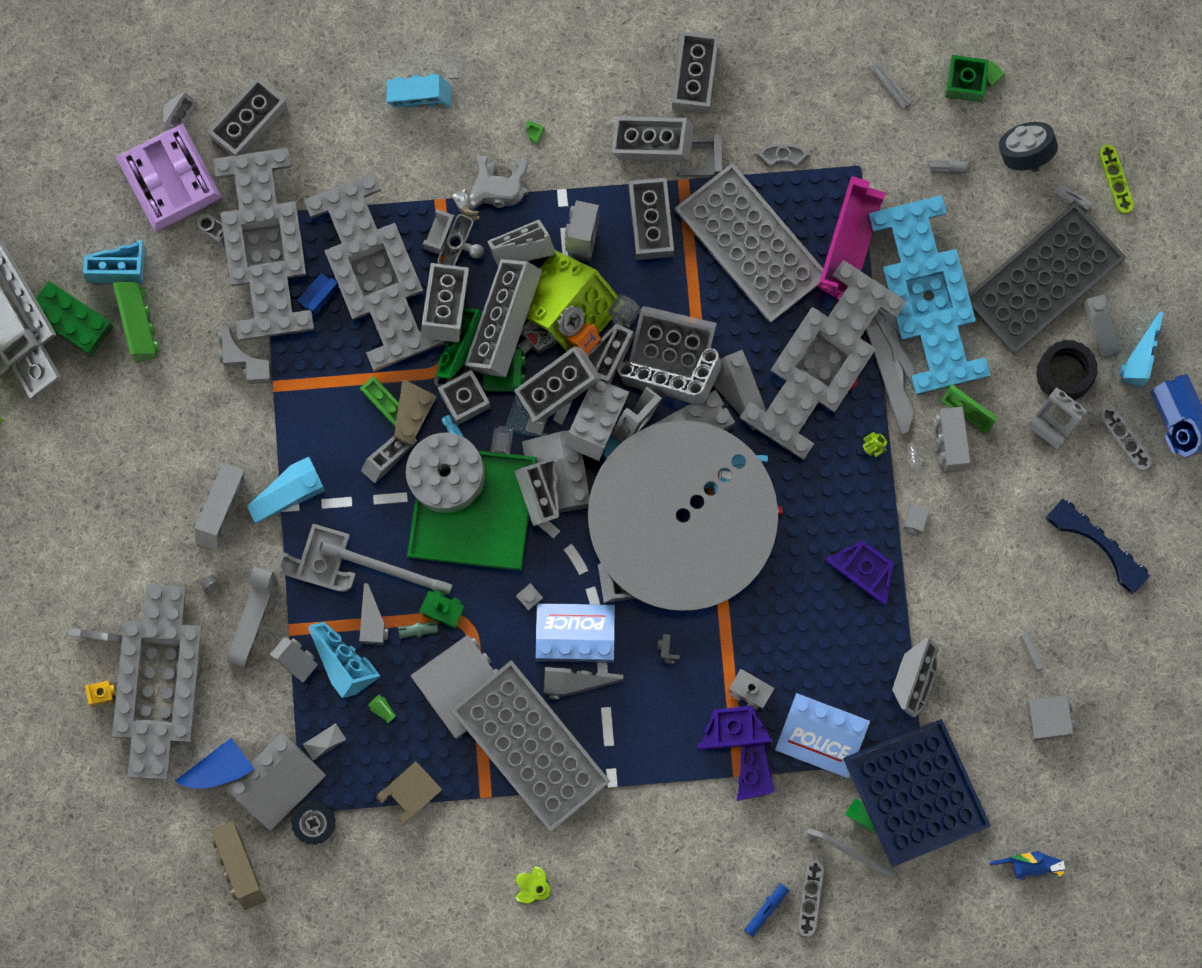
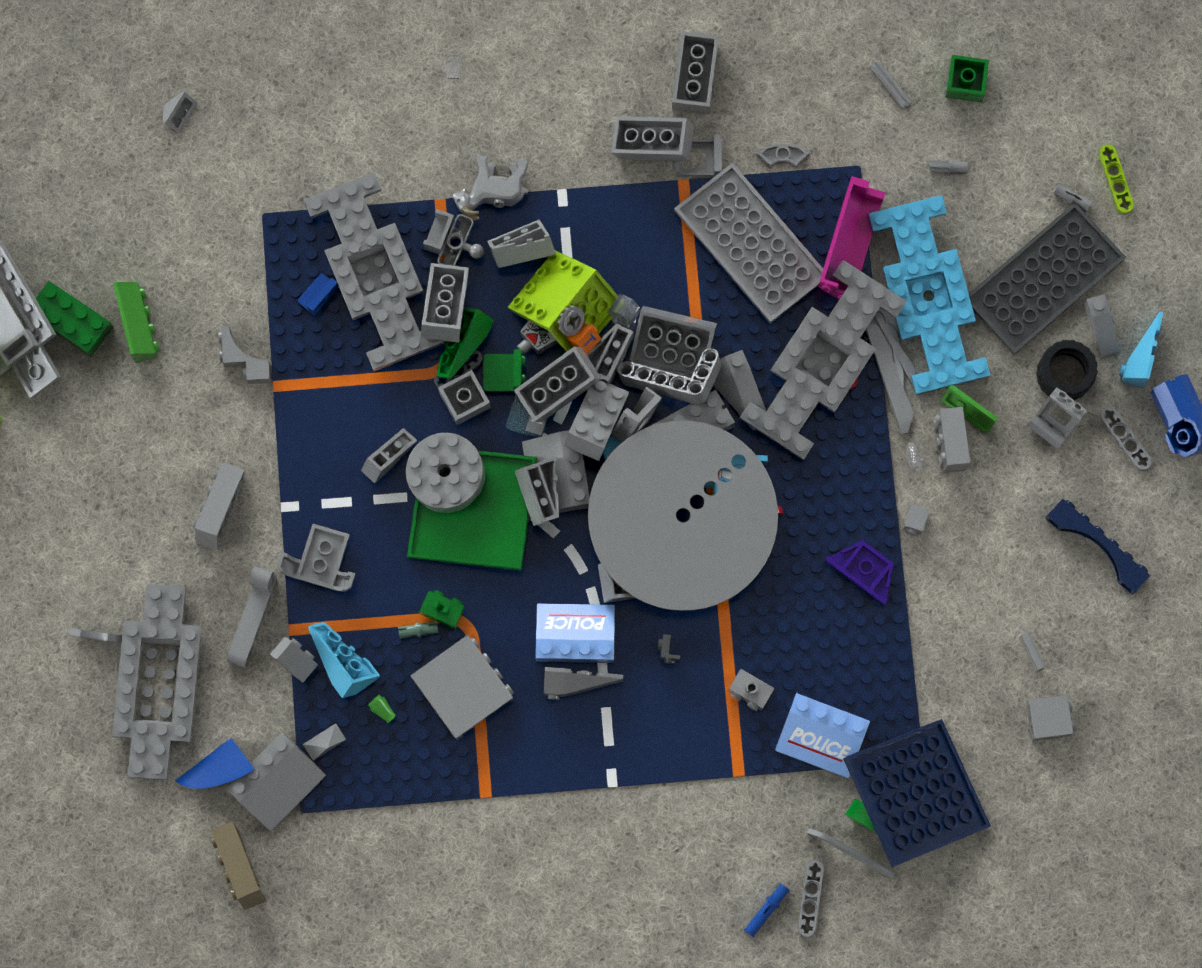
medium azure wedge [83,240,145,284] -> none
yellow brick [85,681,116,707] -> none
lavender piece [116,123,222,232] -> none
light grey piece [198,215,225,247] -> none
light grey plate [200,574,218,591] -> none
light grey brick [207,77,288,156] -> none
light grey piece [213,148,314,341] -> none
medium azure wedge [247,457,325,524] -> none
black wheel [291,800,336,845] -> none
light grey piece [320,541,452,596] -> none
light grey slope [359,583,389,645] -> none
bright green tile [360,376,399,427] -> none
dark tan flag [377,762,442,826] -> none
medium azure wedge [386,74,452,108] -> none
dark tan wing [394,379,437,446] -> none
medium azure axle [442,415,464,437] -> none
light grey plate [451,660,611,832] -> none
light grey brick [465,259,542,377] -> none
clear brick [491,426,514,454] -> none
light grey plate [516,583,543,611] -> none
lime plate [516,866,551,904] -> none
bright green tile [526,120,545,145] -> none
light grey brick [565,200,599,262] -> none
light grey brick [629,178,674,260] -> none
dark purple wing [697,706,773,751] -> none
dark purple wing [737,744,776,801] -> none
lime gear [863,432,887,457] -> none
light grey wedge [892,638,939,717] -> none
bright green tile [987,61,1005,87] -> none
blue animal [989,851,1065,881] -> none
black wheel [999,122,1058,172] -> none

